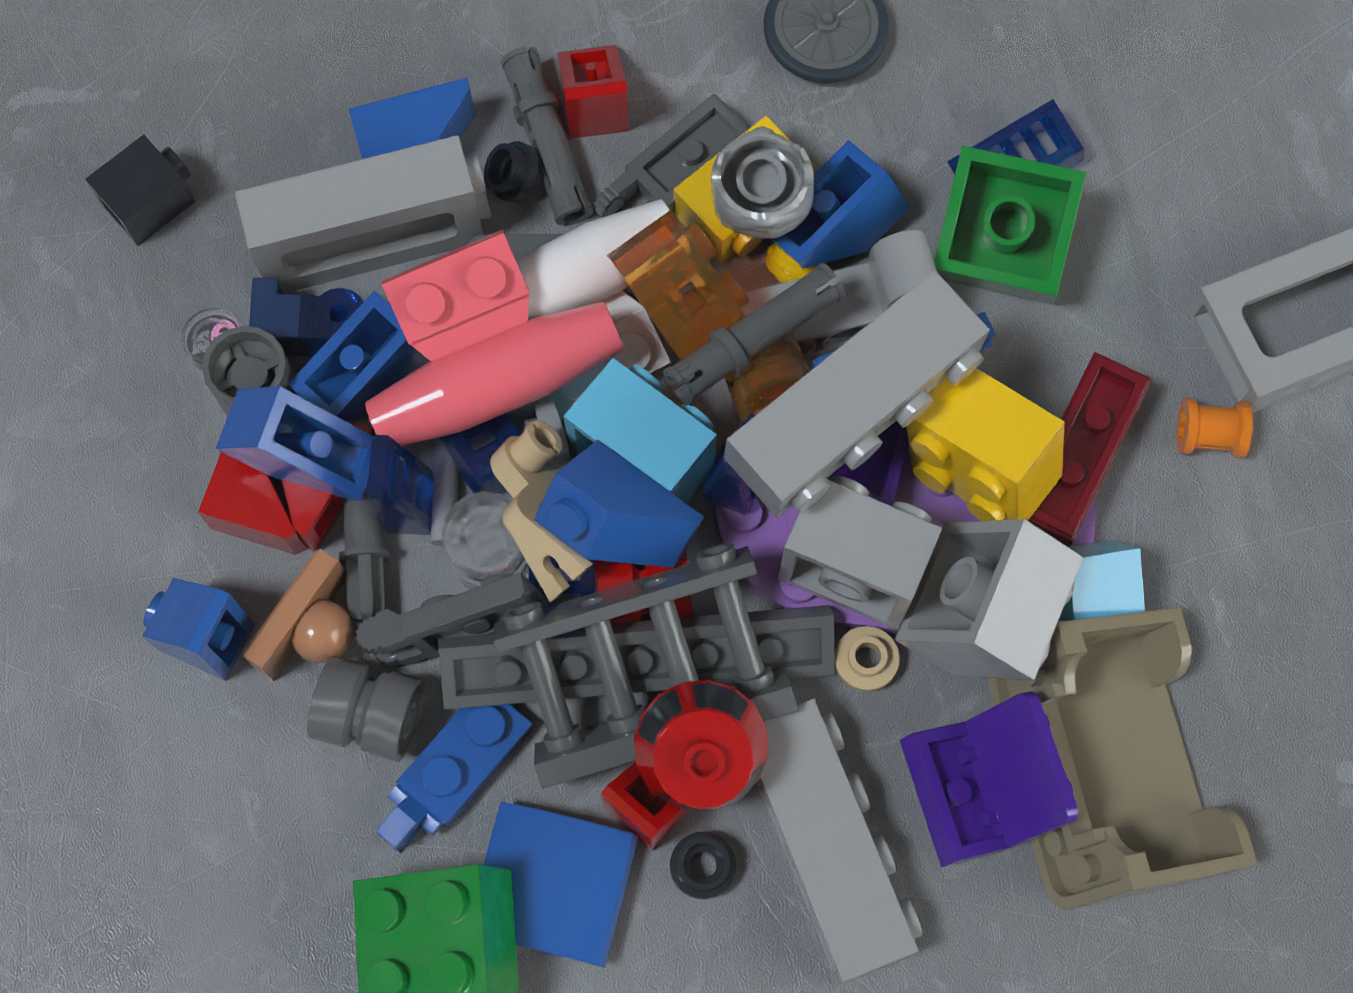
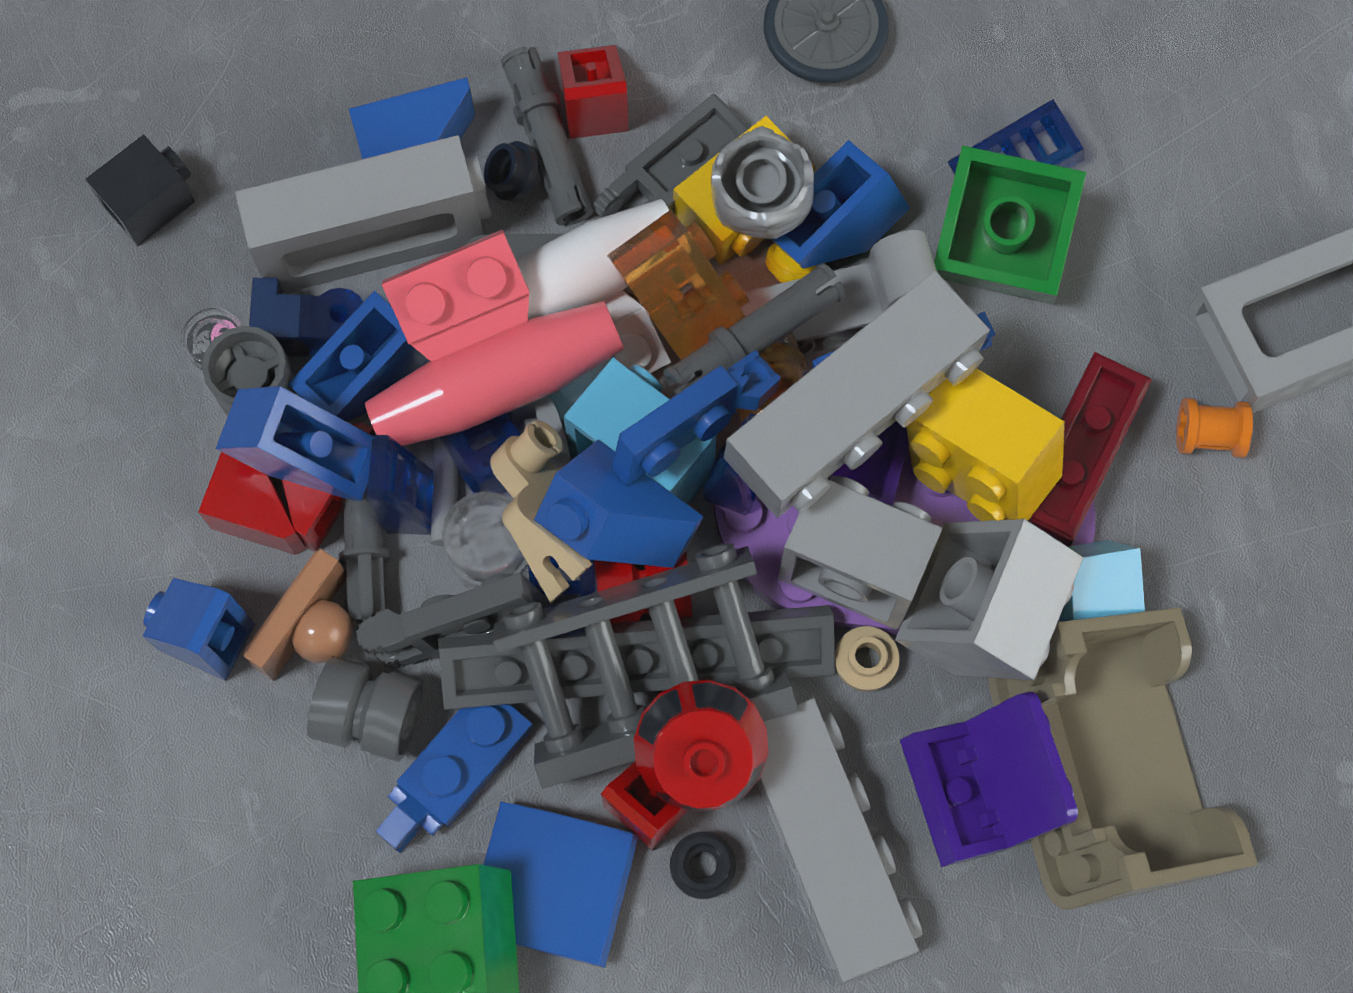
none -> blue hinge [612,350,781,486]

